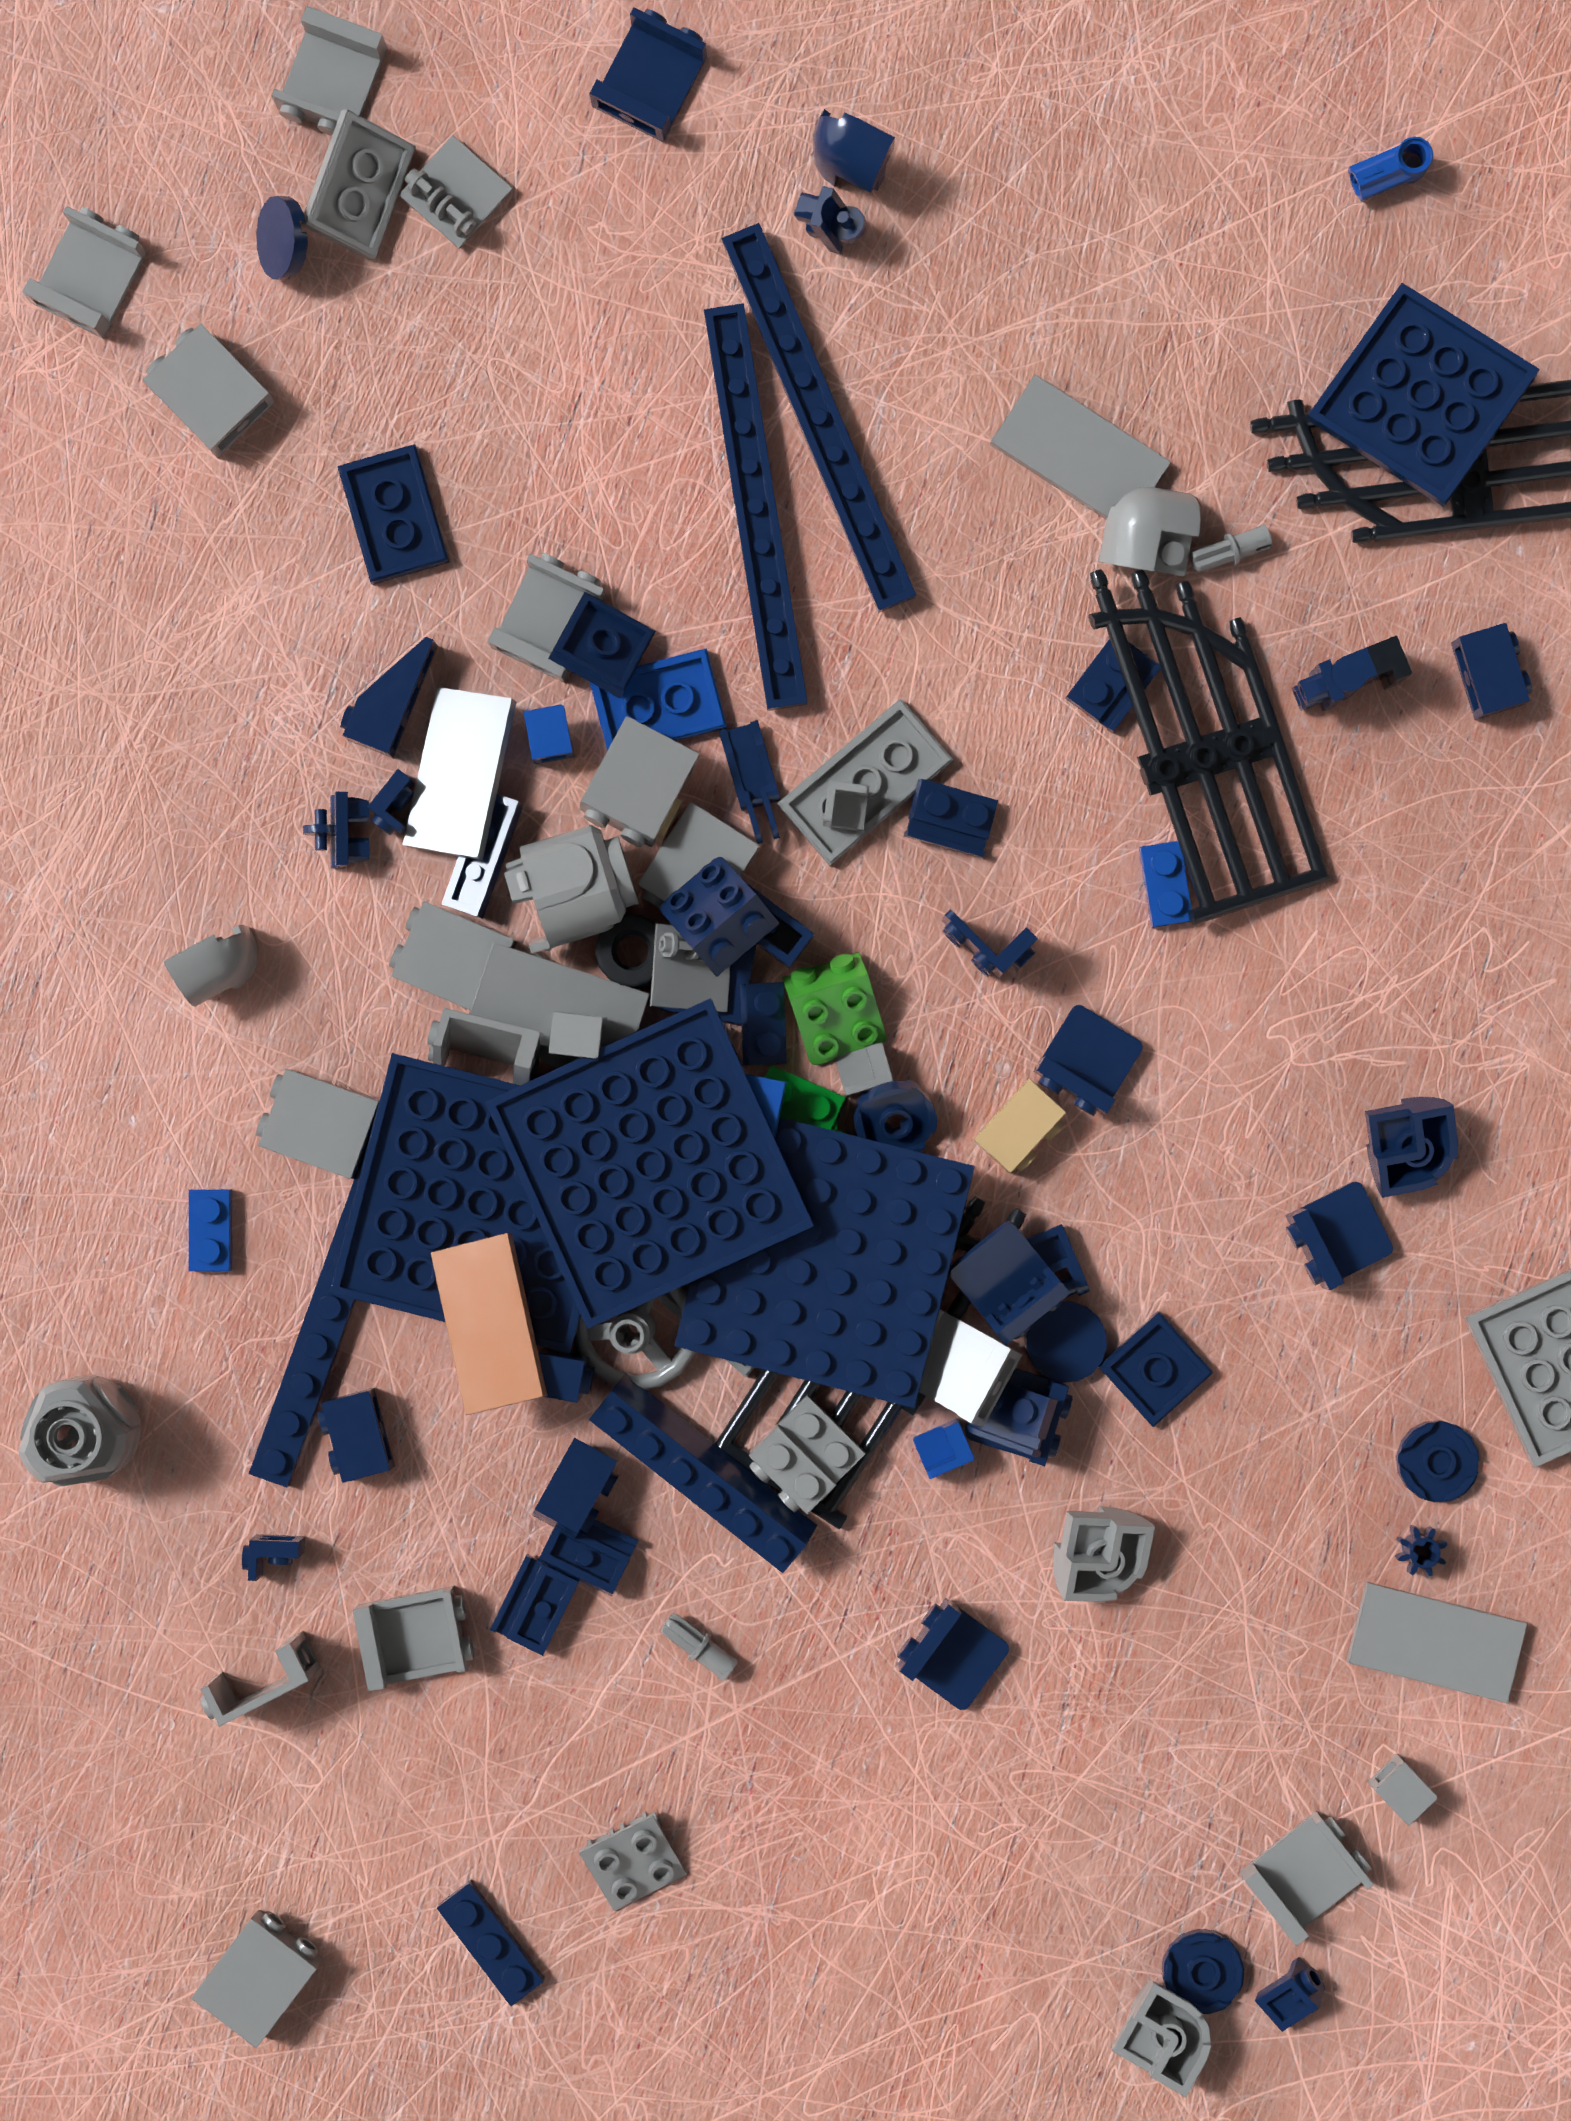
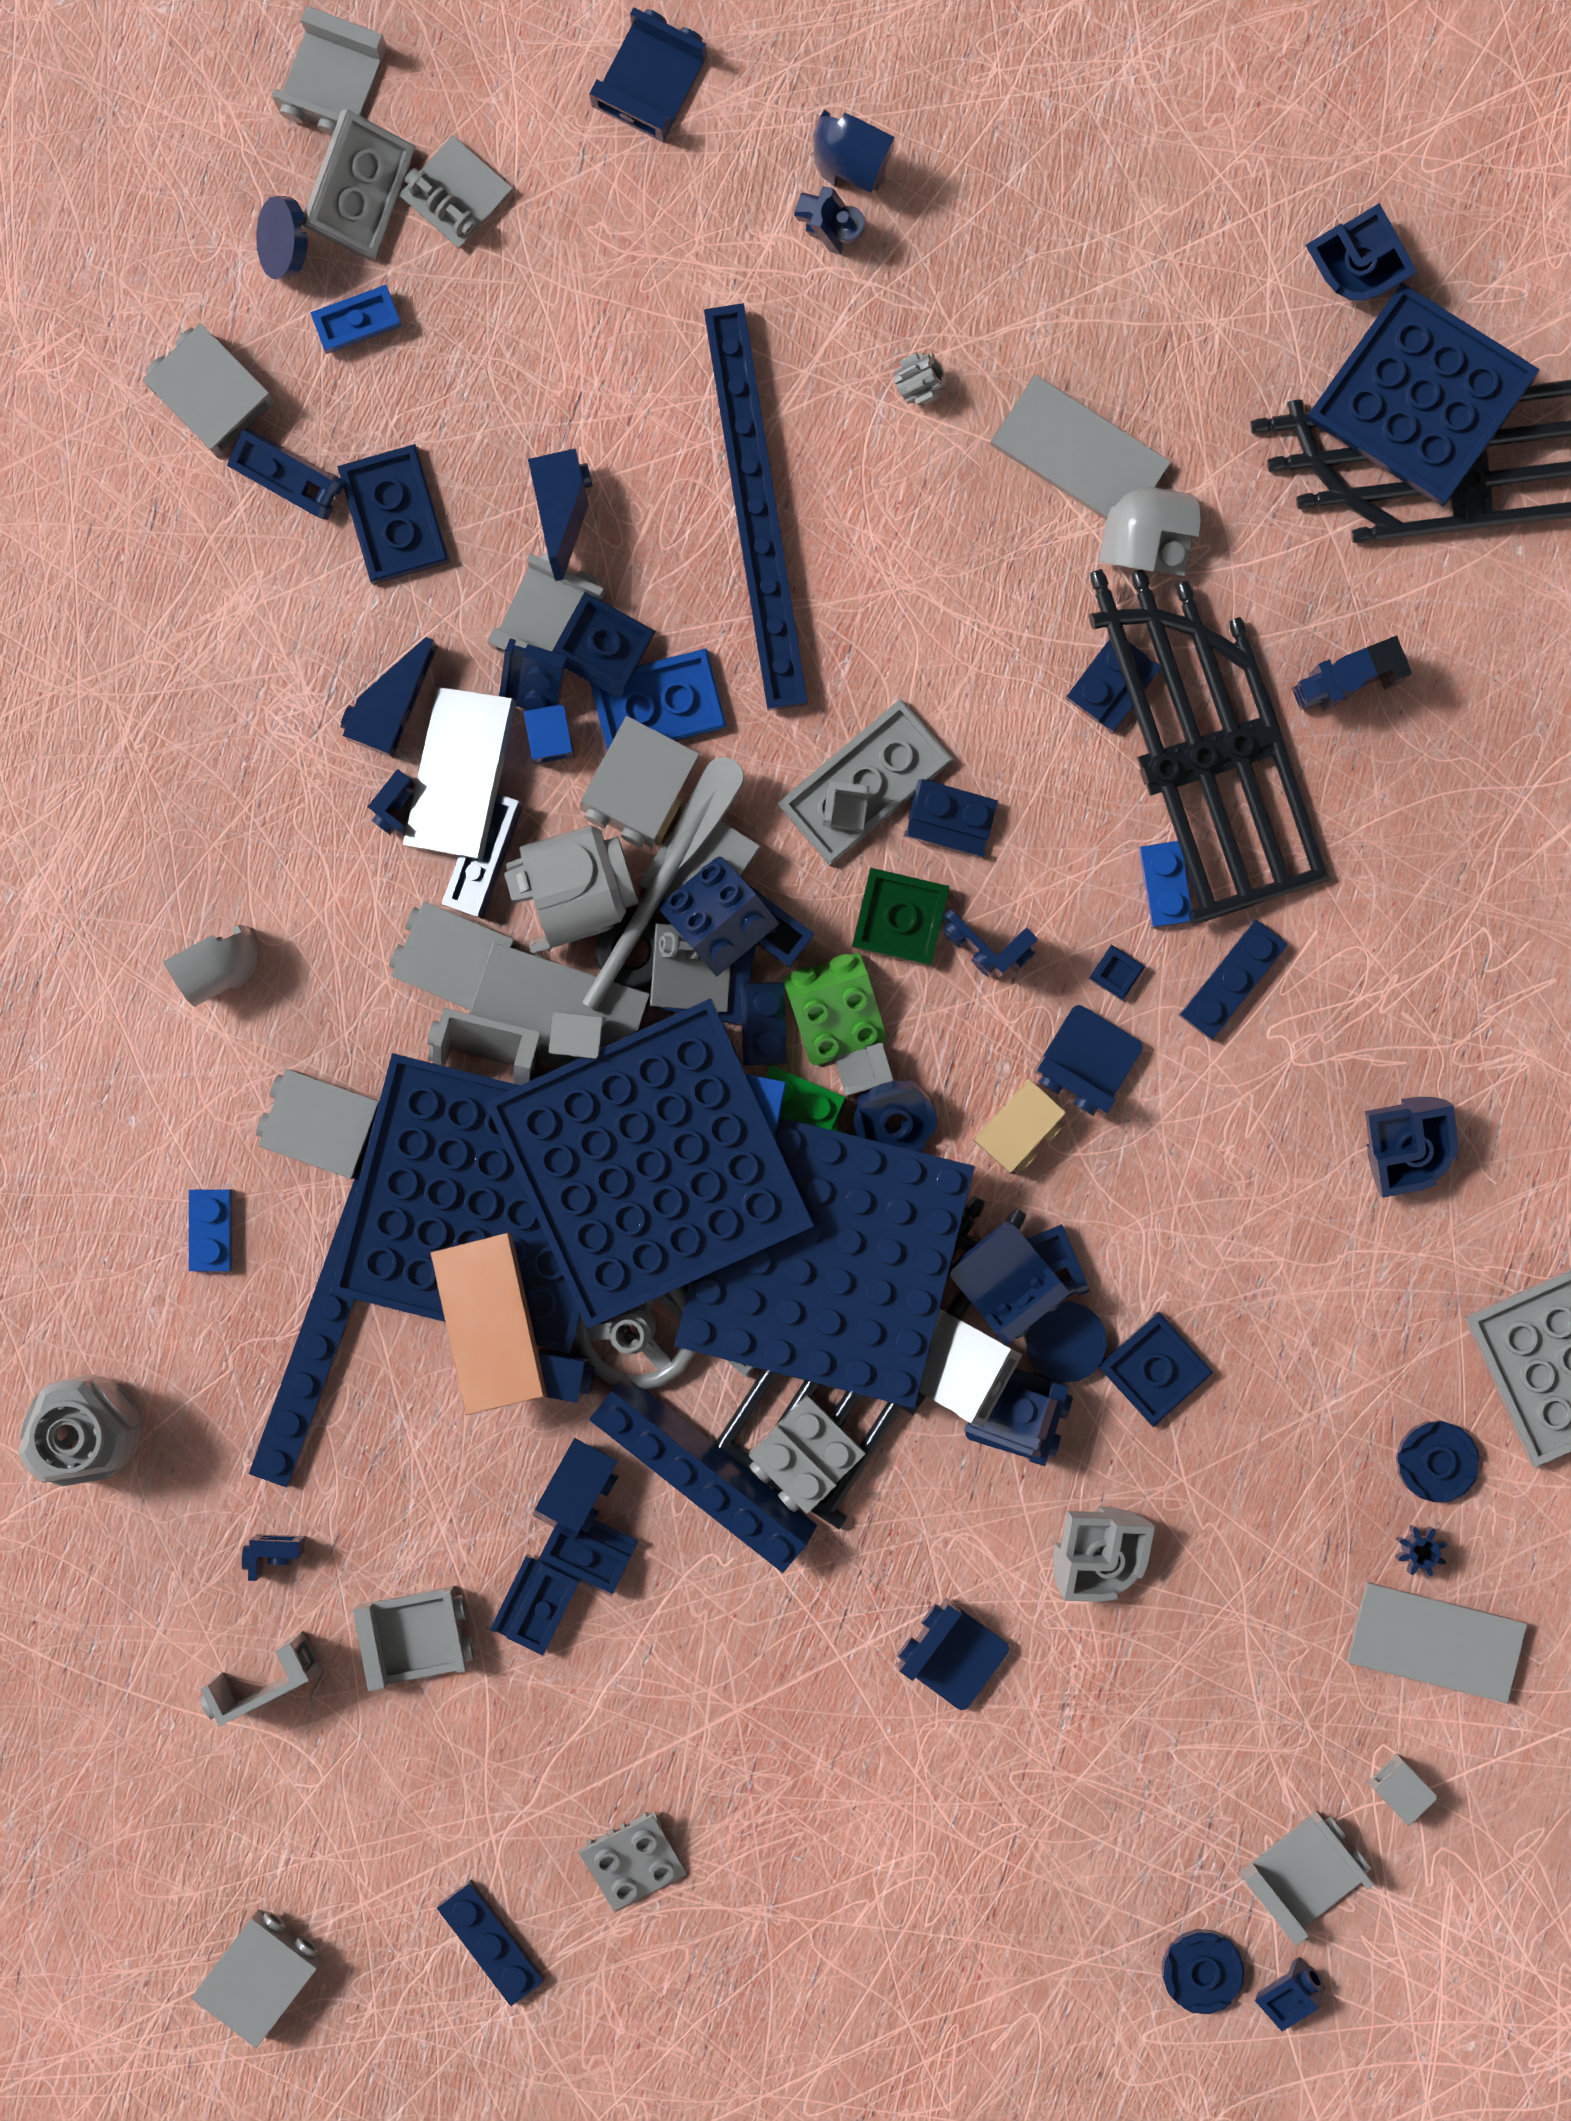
light grey panel [22,206,147,339] -> none
dark blue hips [303,791,370,869] -> none
dark blue brick [318,1388,395,1483] -> none
light grey axle [661,1613,738,1681] -> none
dark blue arm [719,720,781,844] -> none
dark blue plate [722,223,916,613] -> none
blue panel [913,1419,975,1479] -> none
light grey brick [1111,1980,1211,2097] -> none
light grey axle [1190,524,1272,572] -> none
dark blue bracket [1285,1182,1393,1290] -> none
blue piece [1348,136,1433,202] -> none
dark blue brick [1451,623,1532,720] -> none
none -> dark blue plate [226,428,345,520]
none -> blue plate [310,285,402,354]
none -> dark blue plate [499,638,567,710]
none -> dark blue slope [528,448,593,581]
none -> light grey piece [582,757,744,1011]
none -> dark green plate [851,867,950,966]
none -> light grey gear [894,352,947,405]
none -> dark blue tile [1088,944,1145,1001]
none -> dark blue plate [1178,920,1288,1040]
none -> dark blue brick [1306,203,1418,301]

